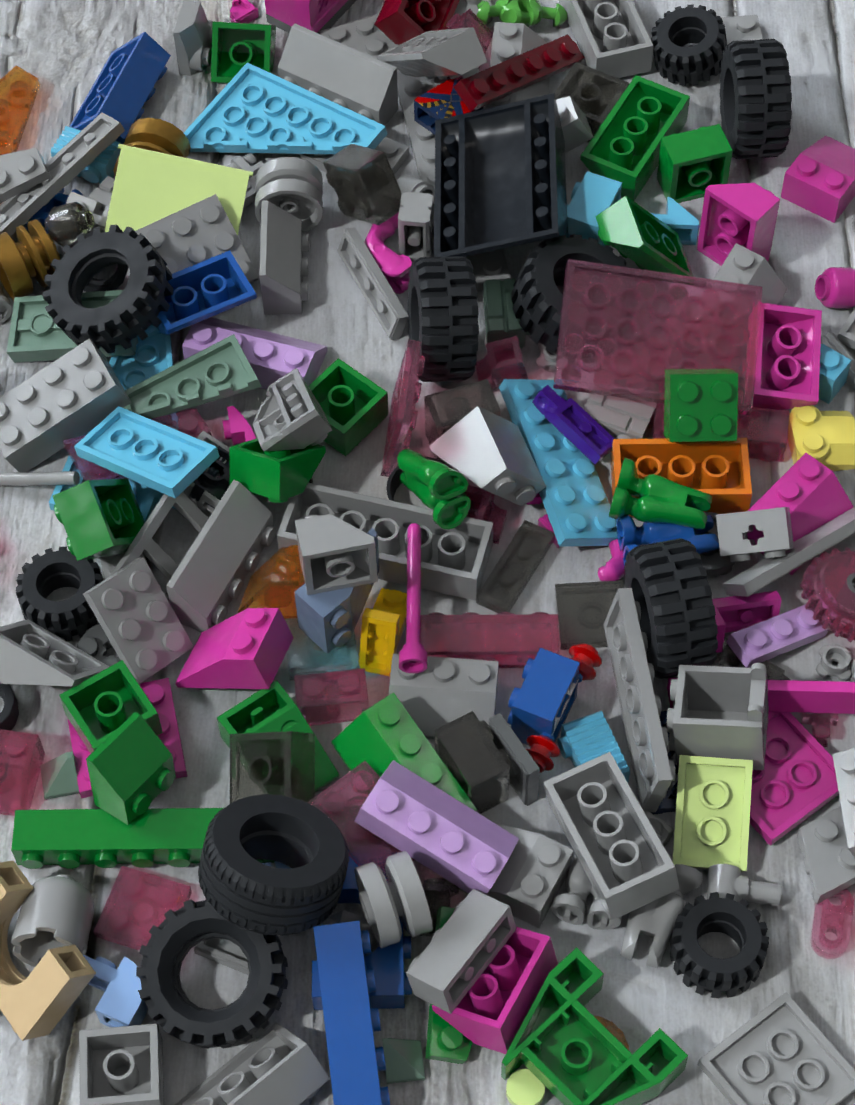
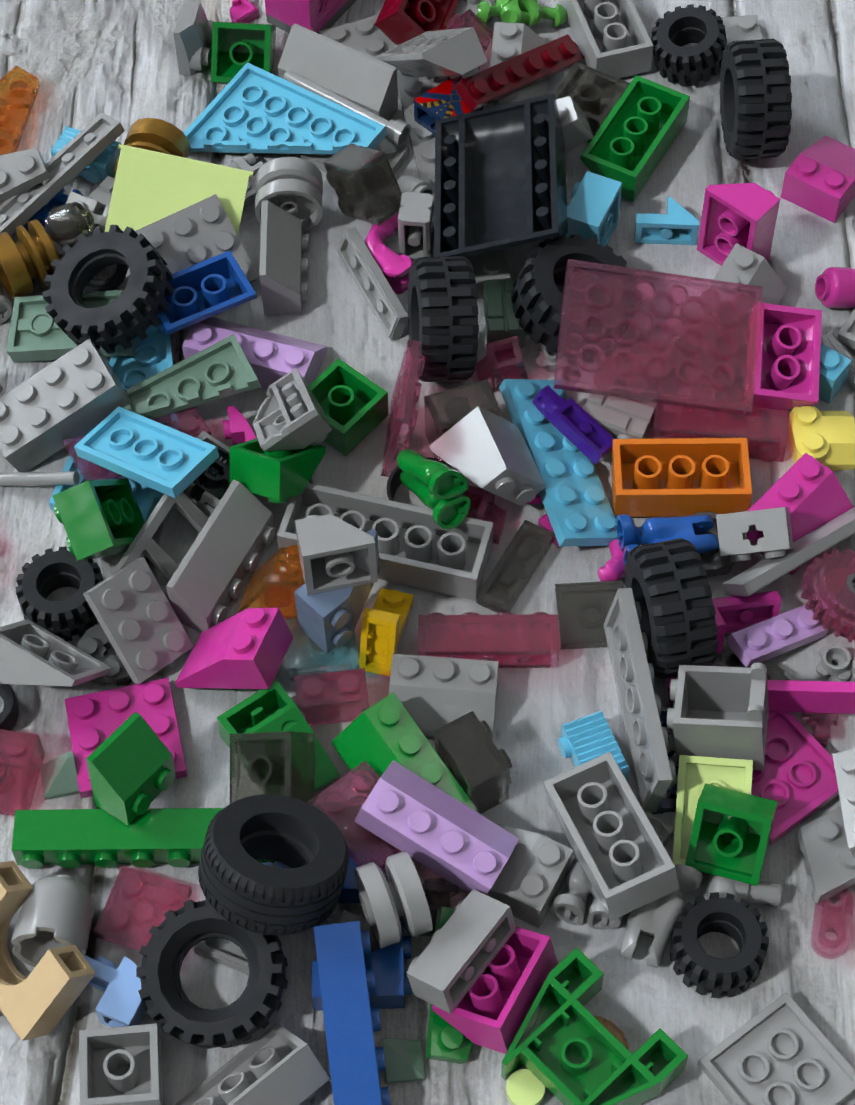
green brick [59,660,163,754] -> none
blue slope [69,32,171,144] -> none
dark pink piece [399,523,427,673] -> none
dark grey tile [488,713,540,806] -> none
blue brick [507,644,602,773] -> none
green slope [595,196,695,284] -> none
green piece [609,458,713,529] -> none
green brick [657,124,733,203] -> none
green brick [664,369,738,442] -> none
none -> light grey piece [284,71,411,147]
none -> green slope [685,783,778,886]

